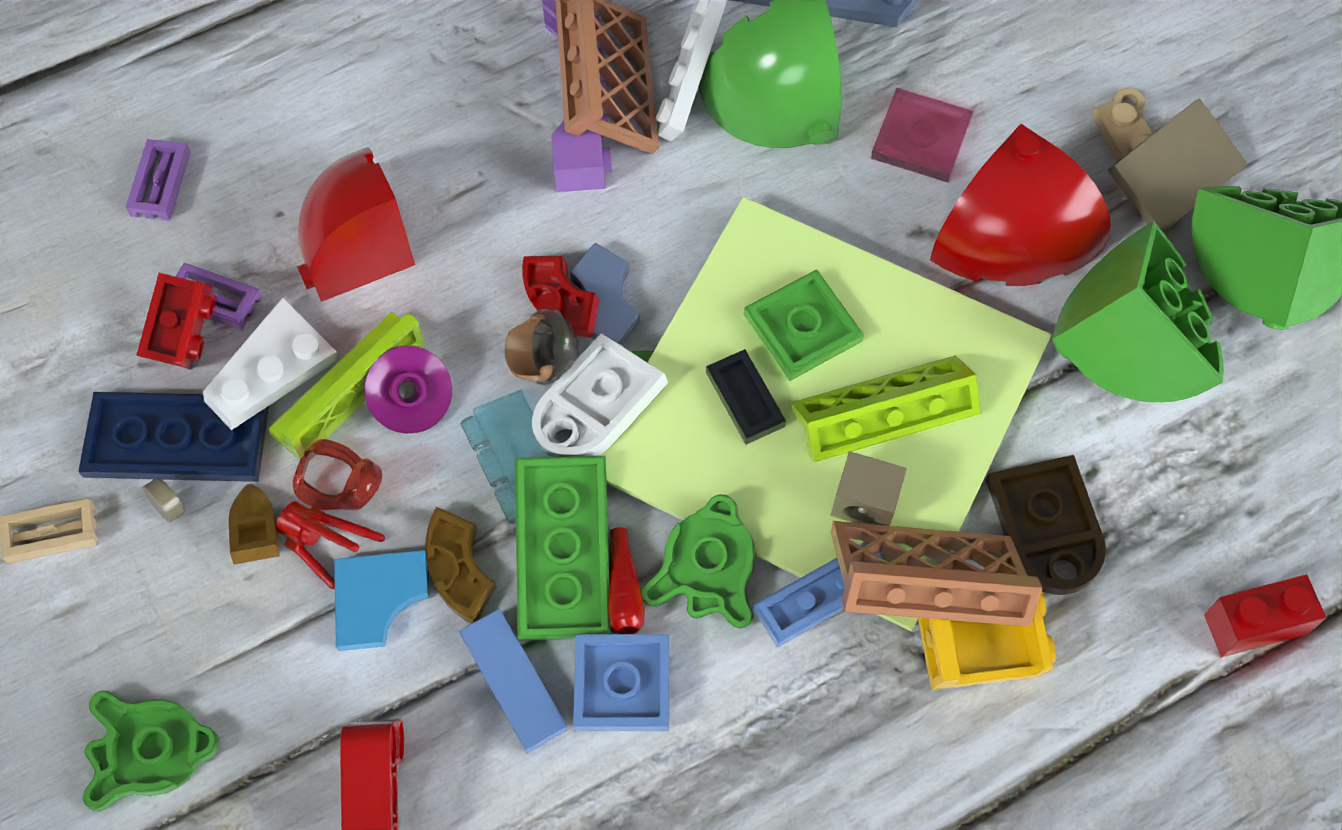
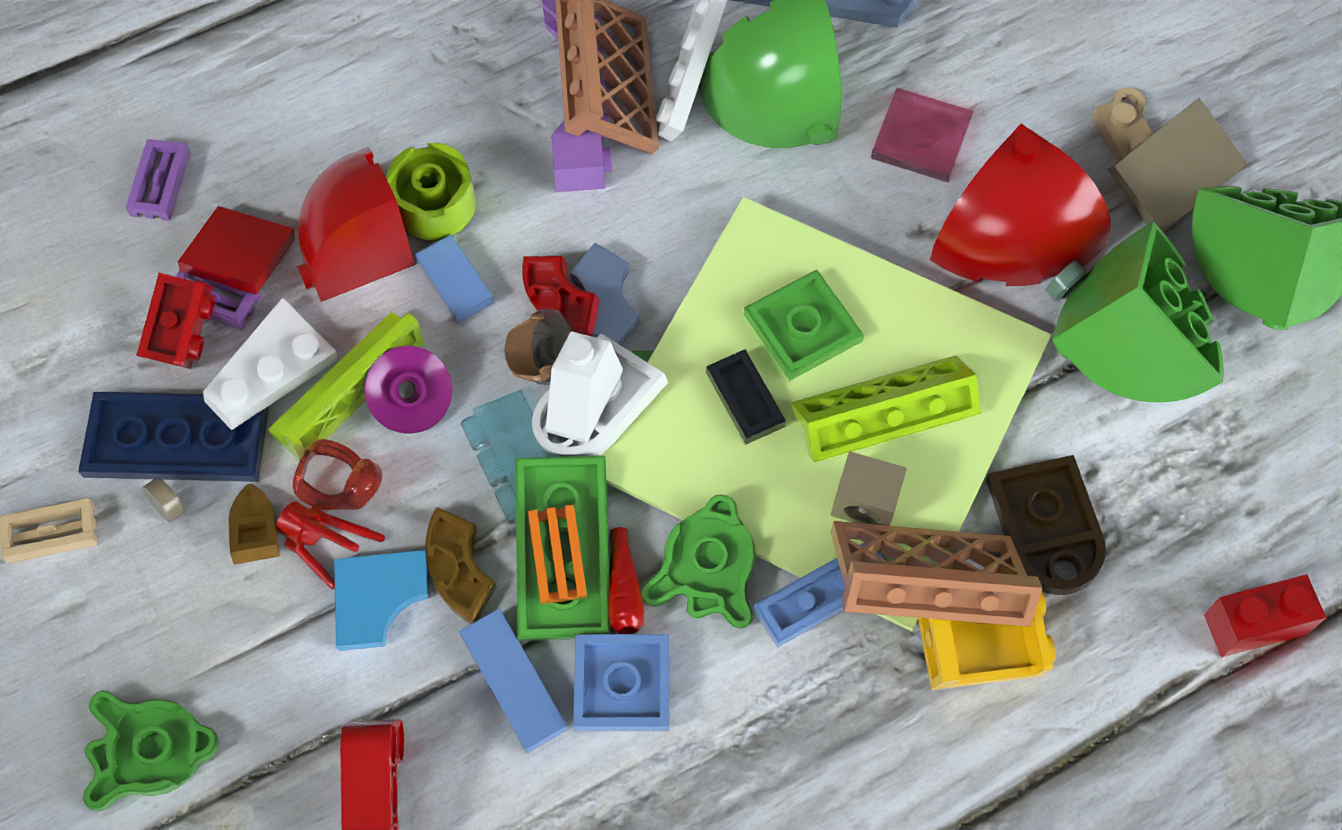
none -> red tile [178,206,295,295]
none -> lime brick [387,143,476,243]
none -> medium blue tile [415,234,494,323]
none -> orange tile [528,504,587,604]
none -> white slope [546,331,623,443]
none -> sand green tile [1045,260,1087,301]

